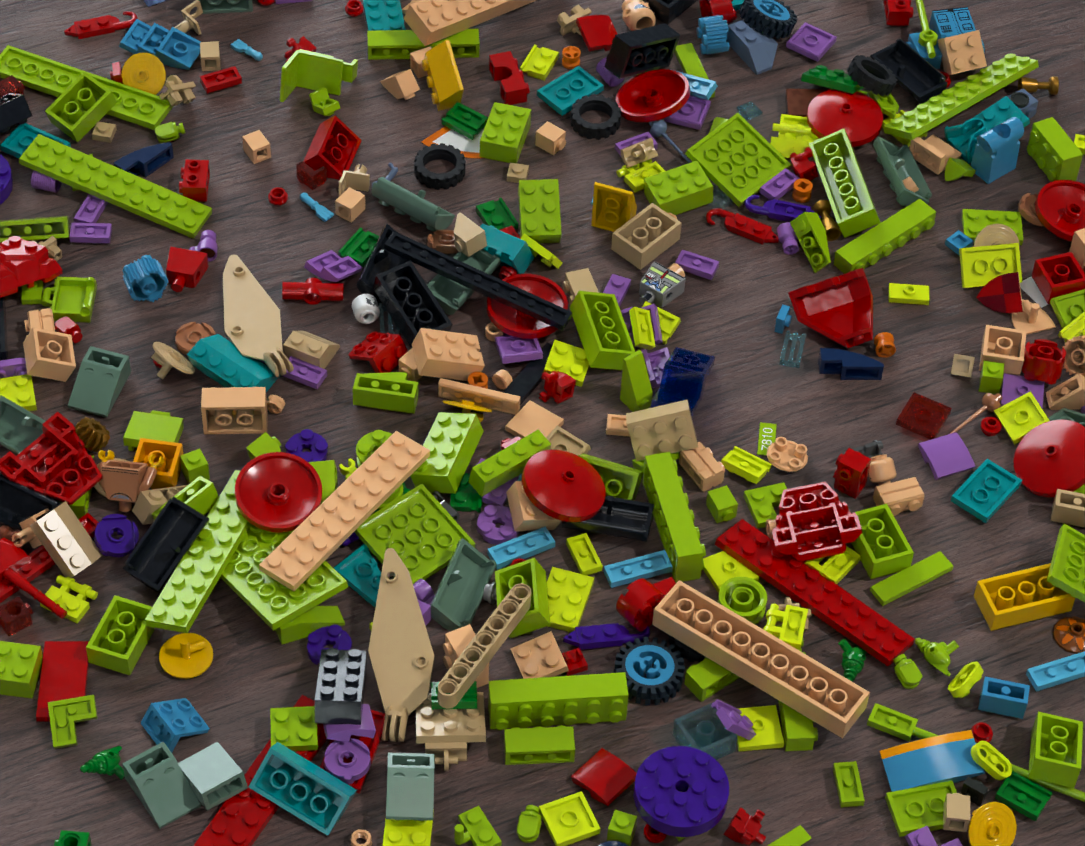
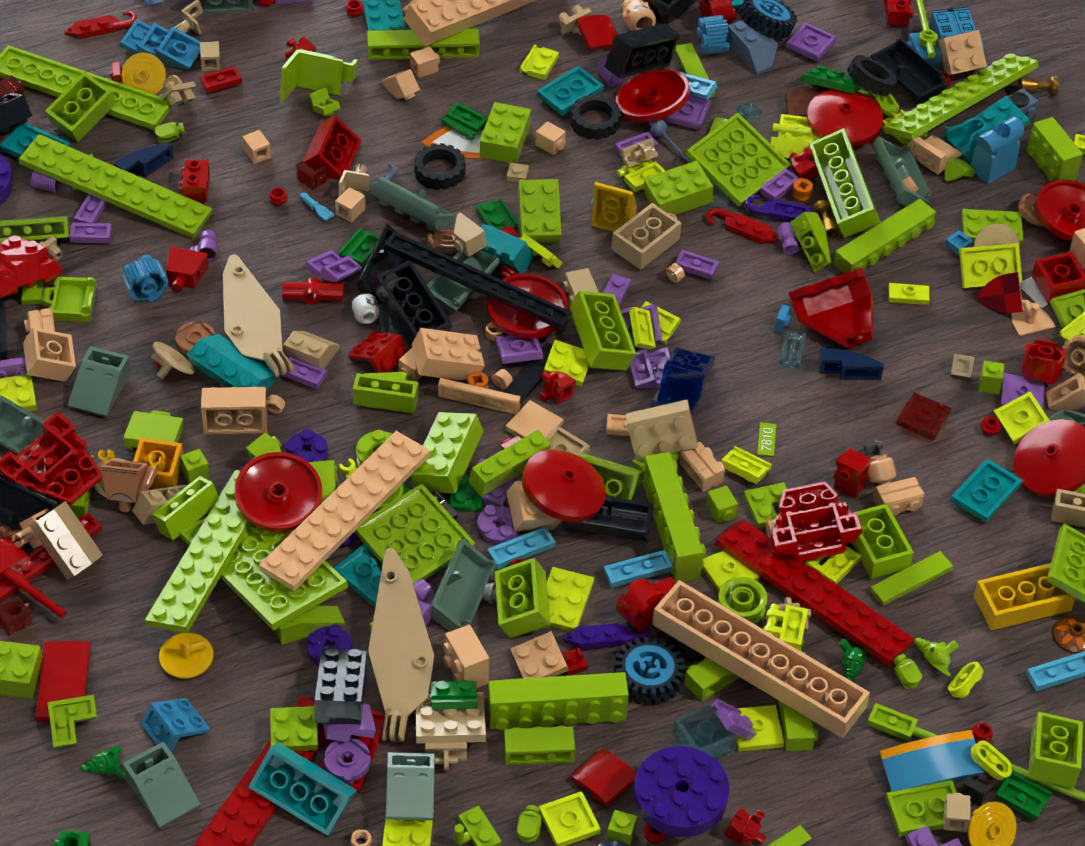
neon yellow plate [40,575,98,624] -> none
red arm [55,317,83,343] -> none
pearl gold gear [75,417,110,452] -> none
lime brick [86,595,155,675] -> none
tan plate [92,122,117,143] -> none
dark purple plate [94,514,139,557] -> none
black container [123,497,209,592] -> none
brick [178,742,248,810] -> none
medium azure piece [230,39,263,61] -> none
yellow slope [422,40,464,111] -> none
tan beam [438,583,531,709] -> none
yellow shield [443,400,492,422] -> none
red arch [489,51,530,105] -> none
orange wheel [562,46,581,69] -> none
neon yellow plate [566,533,603,575] -> none
lime slope [620,350,653,412] -> none
light grey torso [639,261,686,307] -> none
light nougat dish [766,437,808,472] -> none
lime plate [833,761,865,807] -> none
orange wheel [874,332,896,358] -> none
medium lavender slope [918,432,976,480] -> none
nougat sword [949,393,1002,434] -> none
dark azure brick [978,676,1030,719] -> none
light nougat brick [979,325,1027,376] -> none

